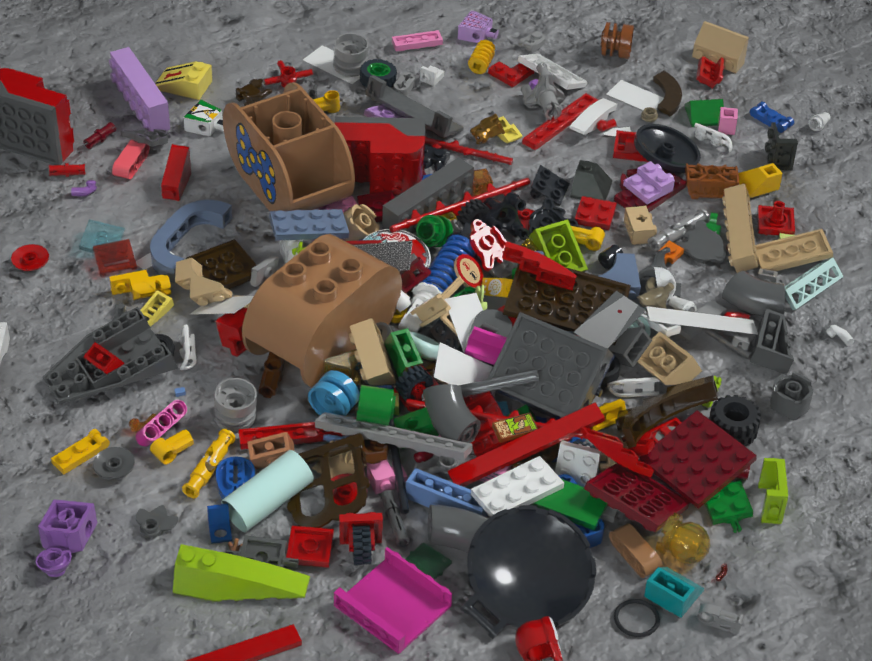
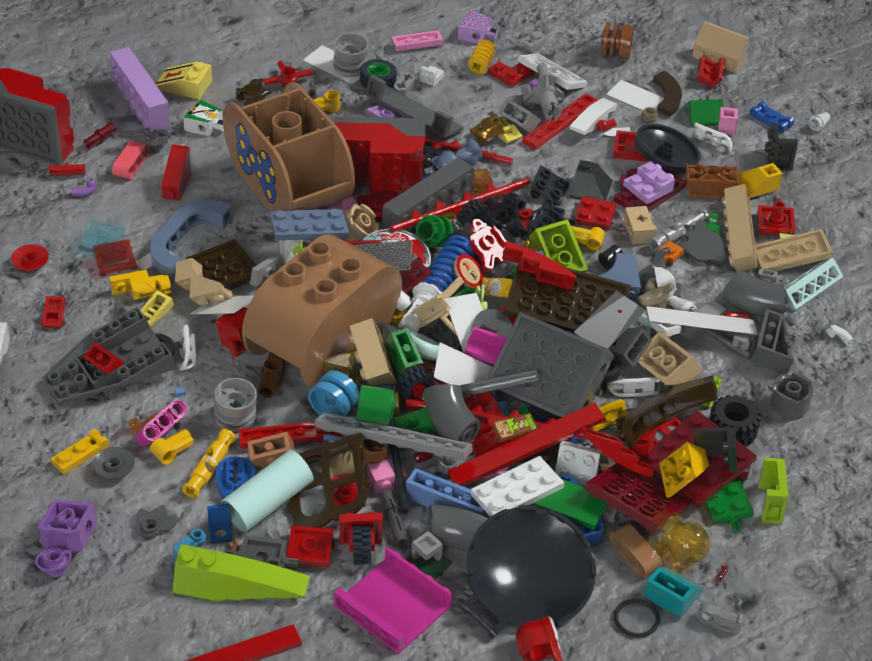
none -> red slope [42,296,66,328]
none -> dark azure plate [173,529,206,563]
none -> light grey panel [412,531,443,561]
none -> sand blue animal [431,138,483,170]
none -> light grey brick [499,99,541,133]
none -> yellow slope [659,442,709,498]
none -> pearl dark grey bracket [693,427,737,472]

